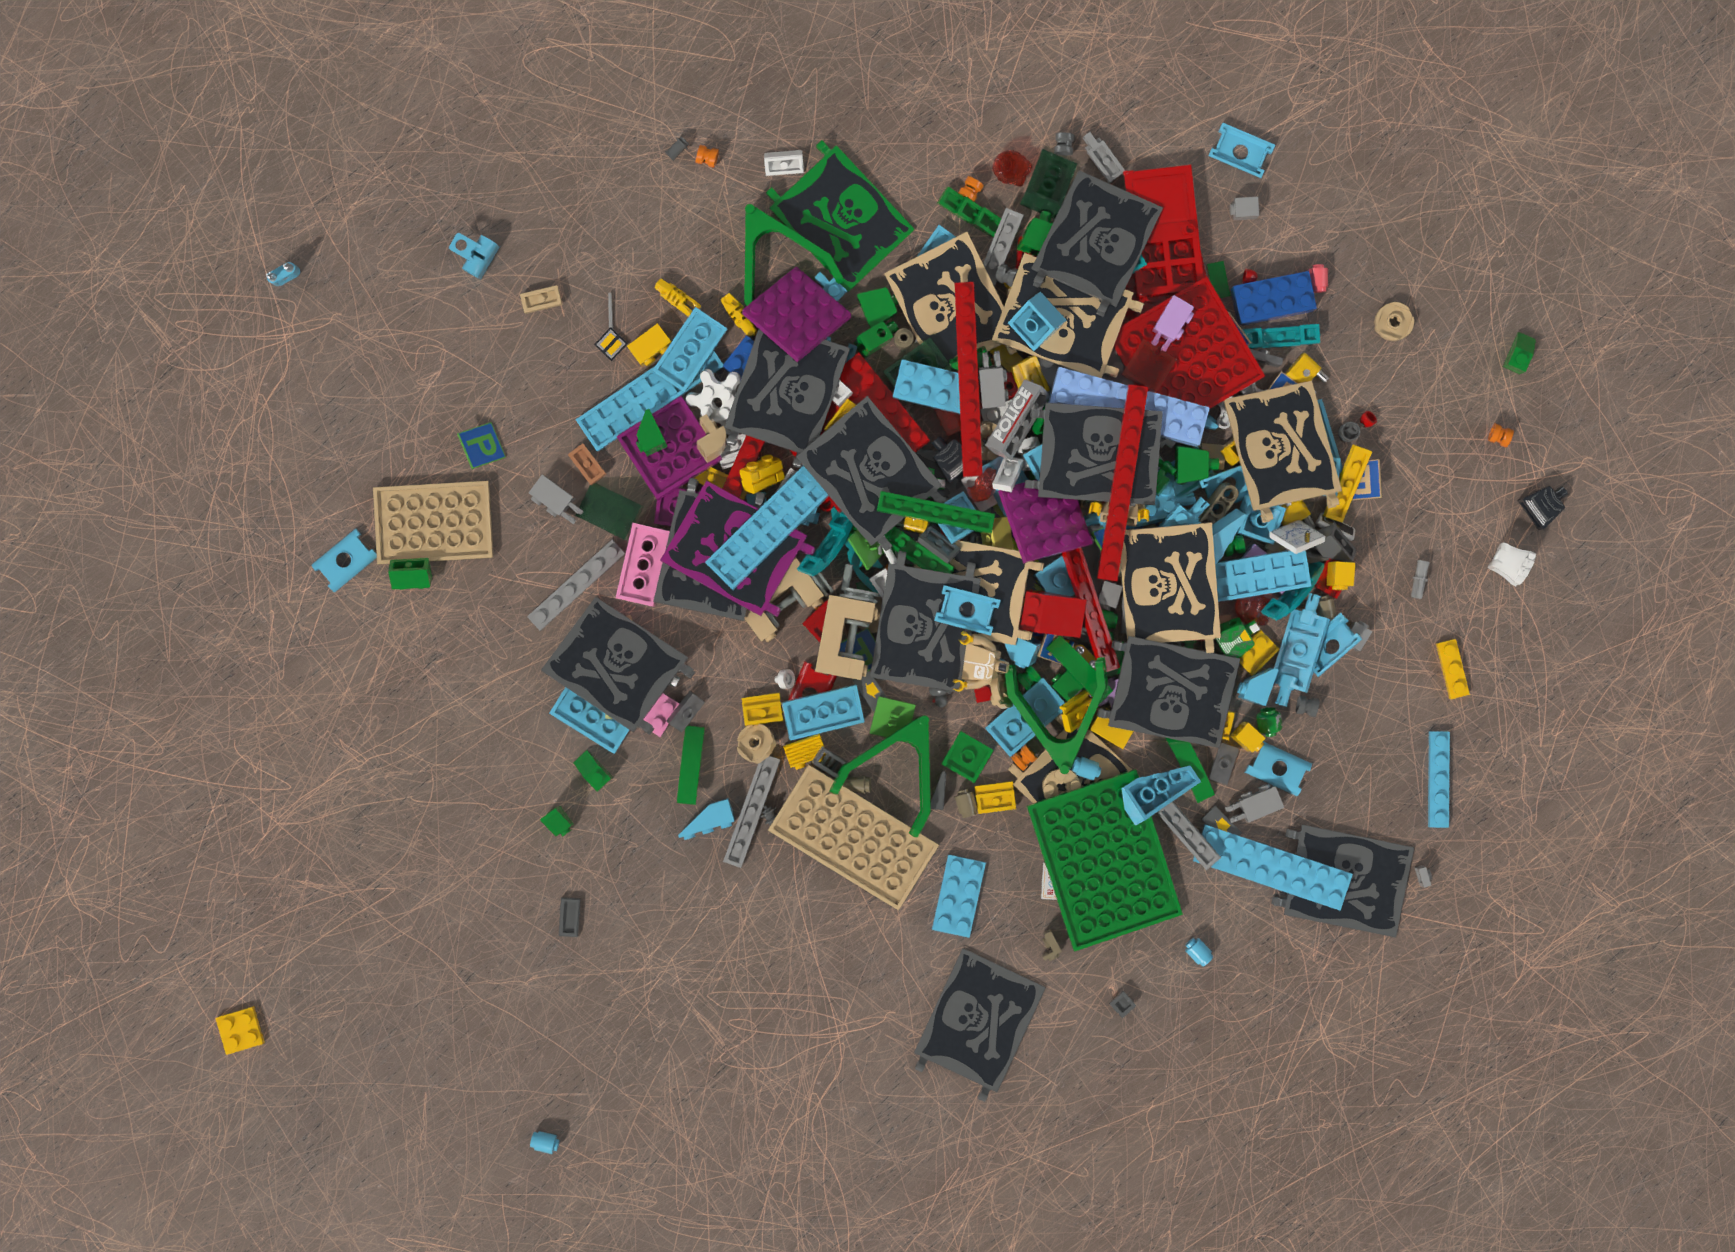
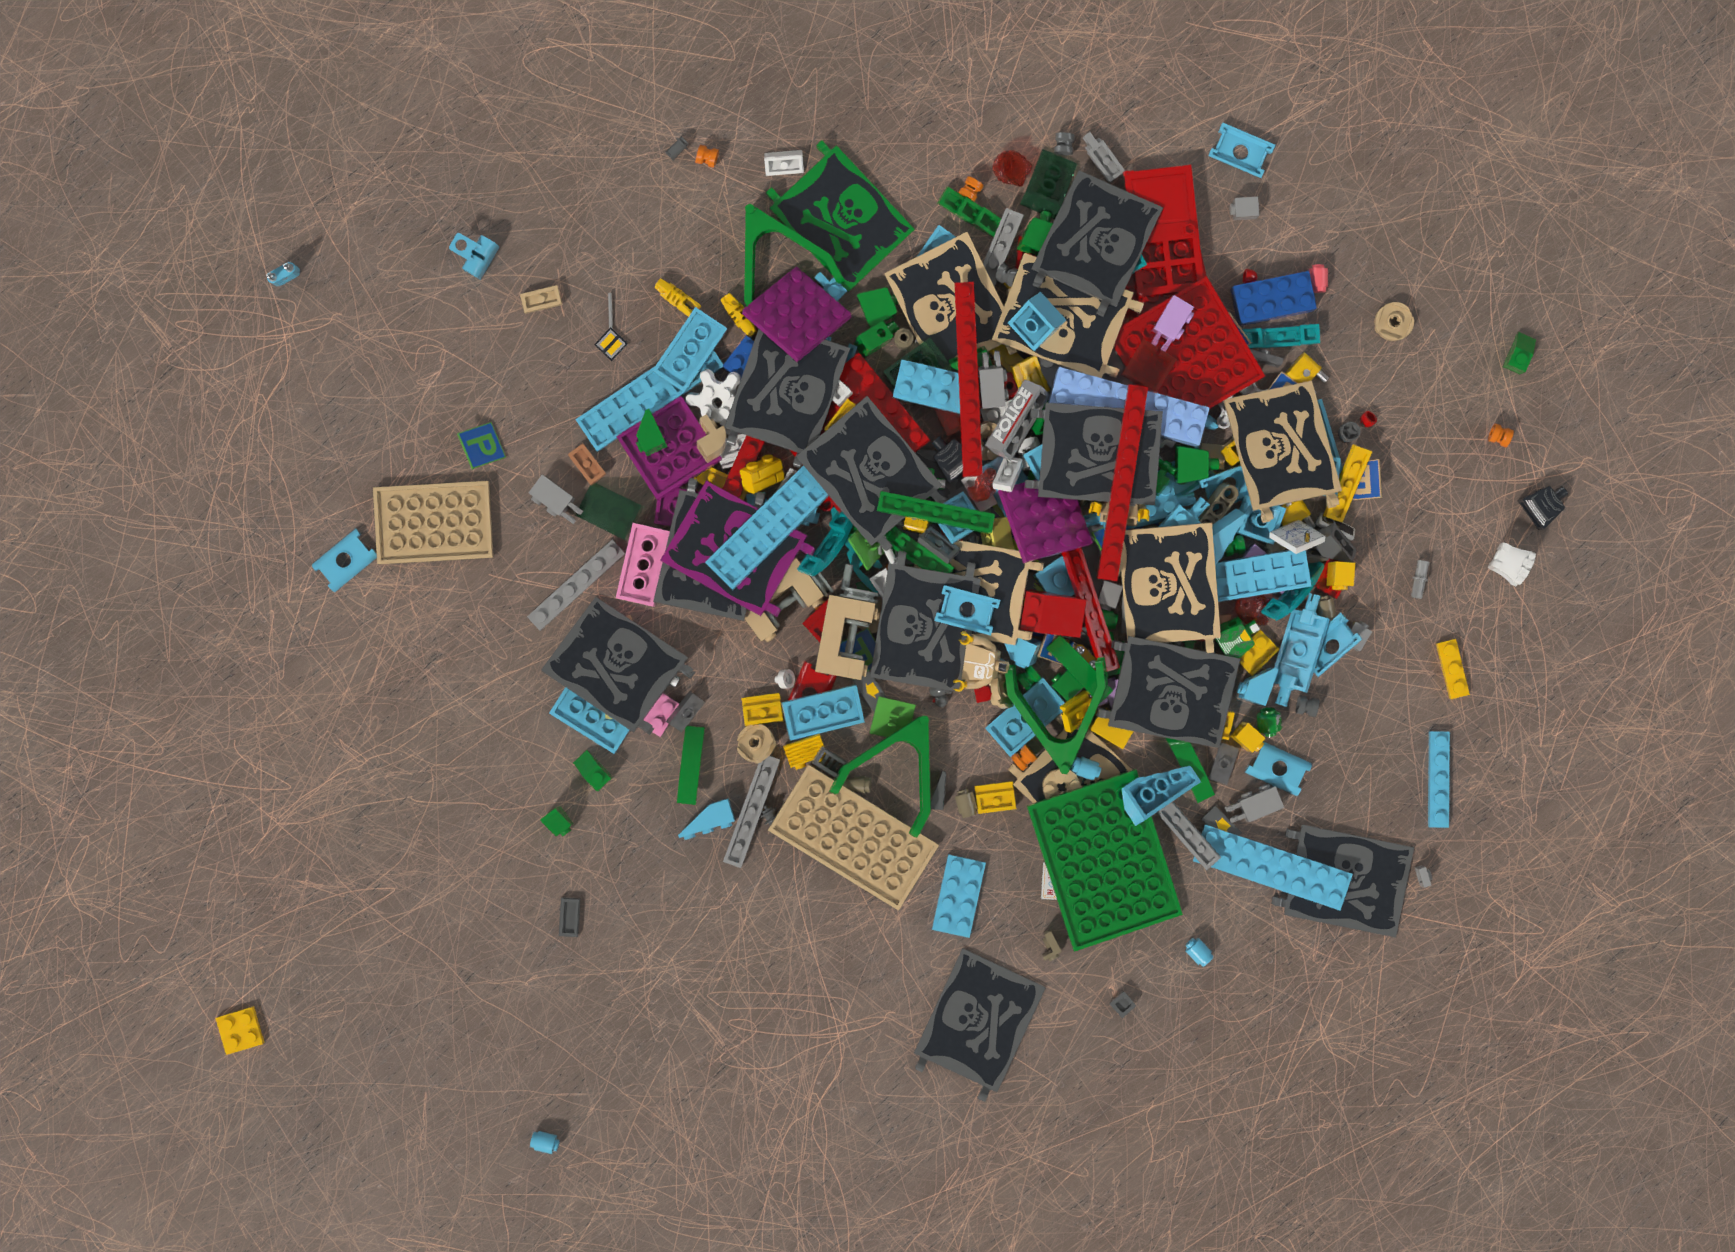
green brick [388,558,432,590] -> none
yellow brick [627,323,671,367] -> none
green plate [941,731,994,783] -> none
green sticker [1207,261,1231,298] -> none

